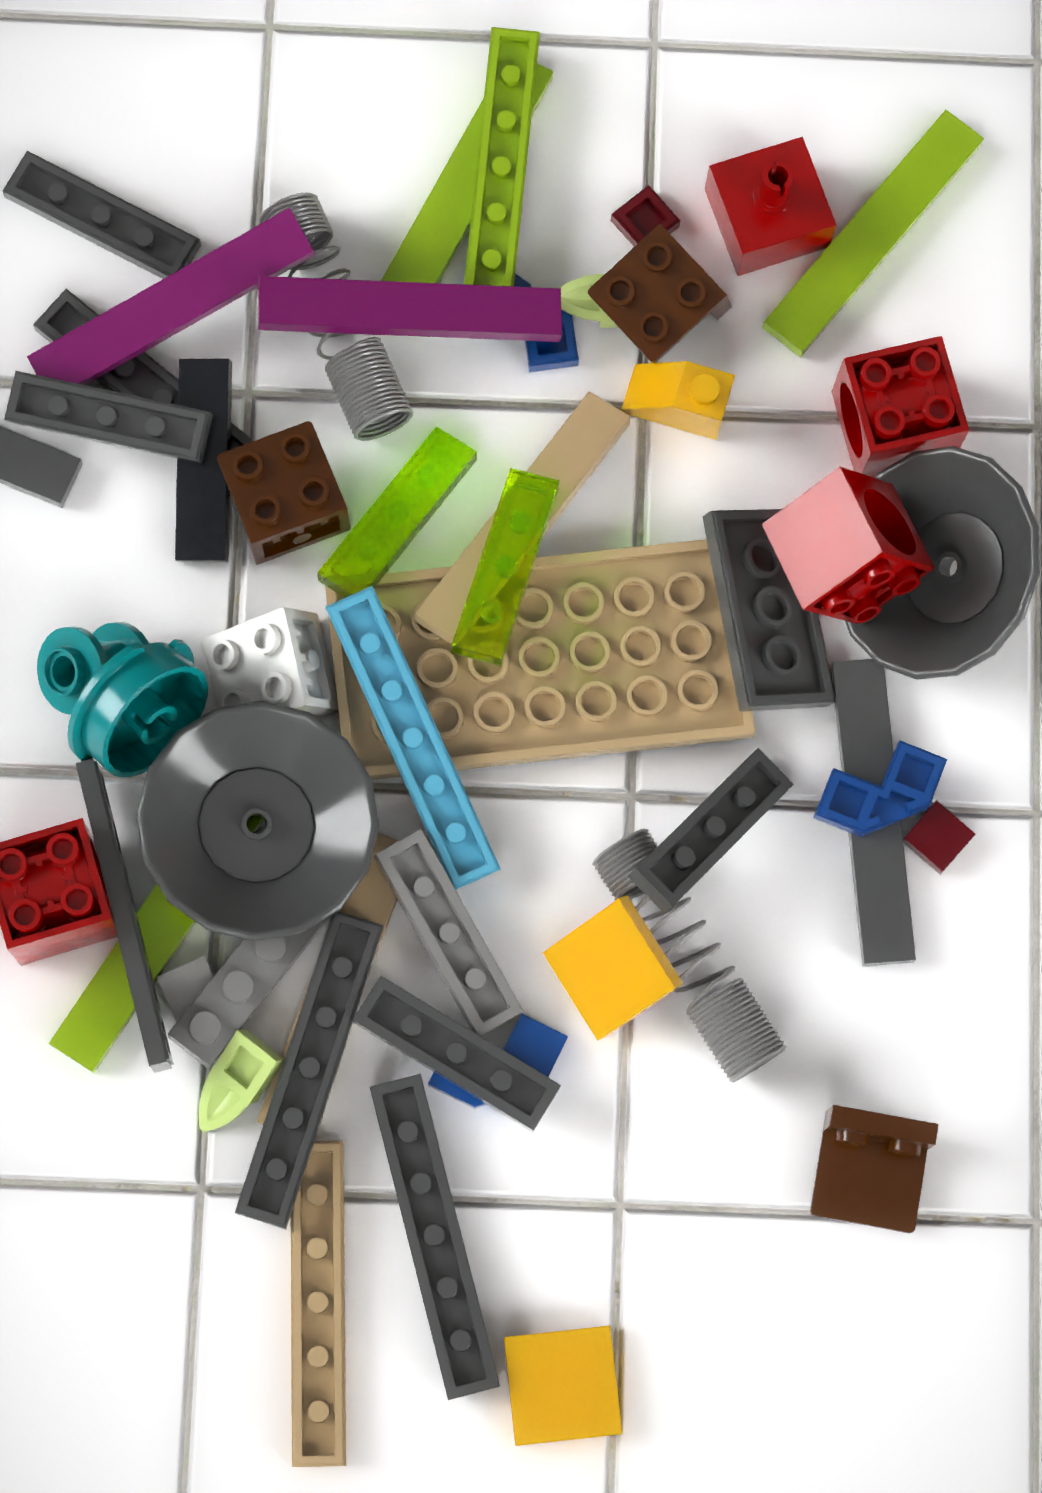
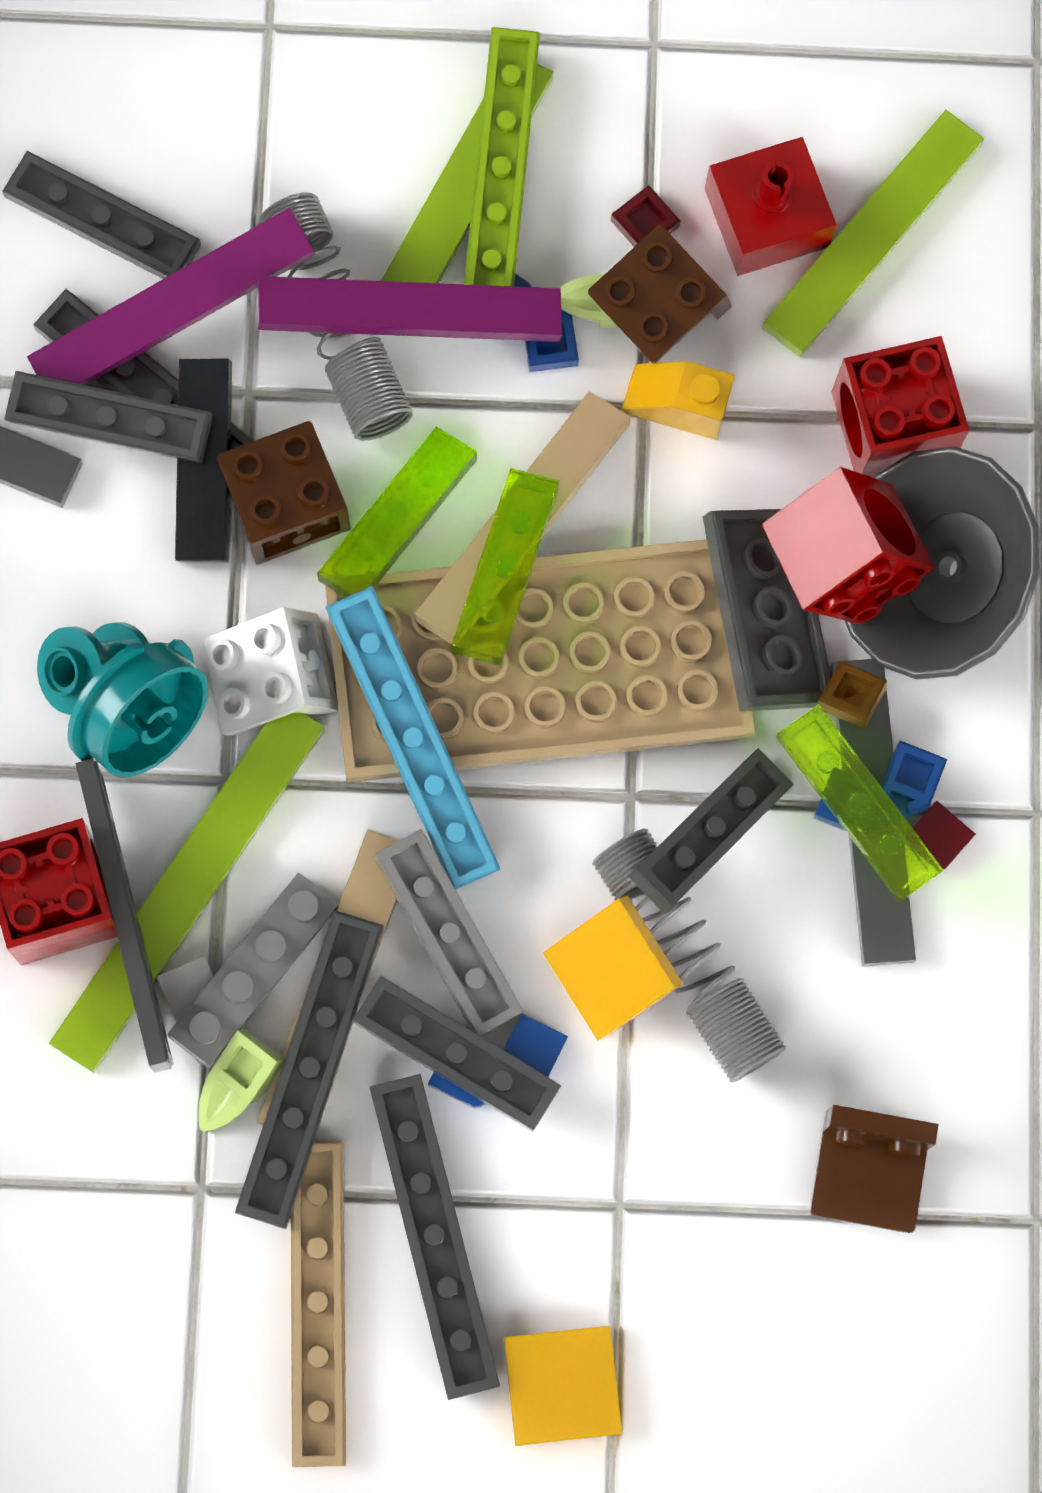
dark grey dish [136,701,379,941] -> none
none -> clear neon green tile [776,704,944,903]
none -> pearl gold tile [818,660,887,729]

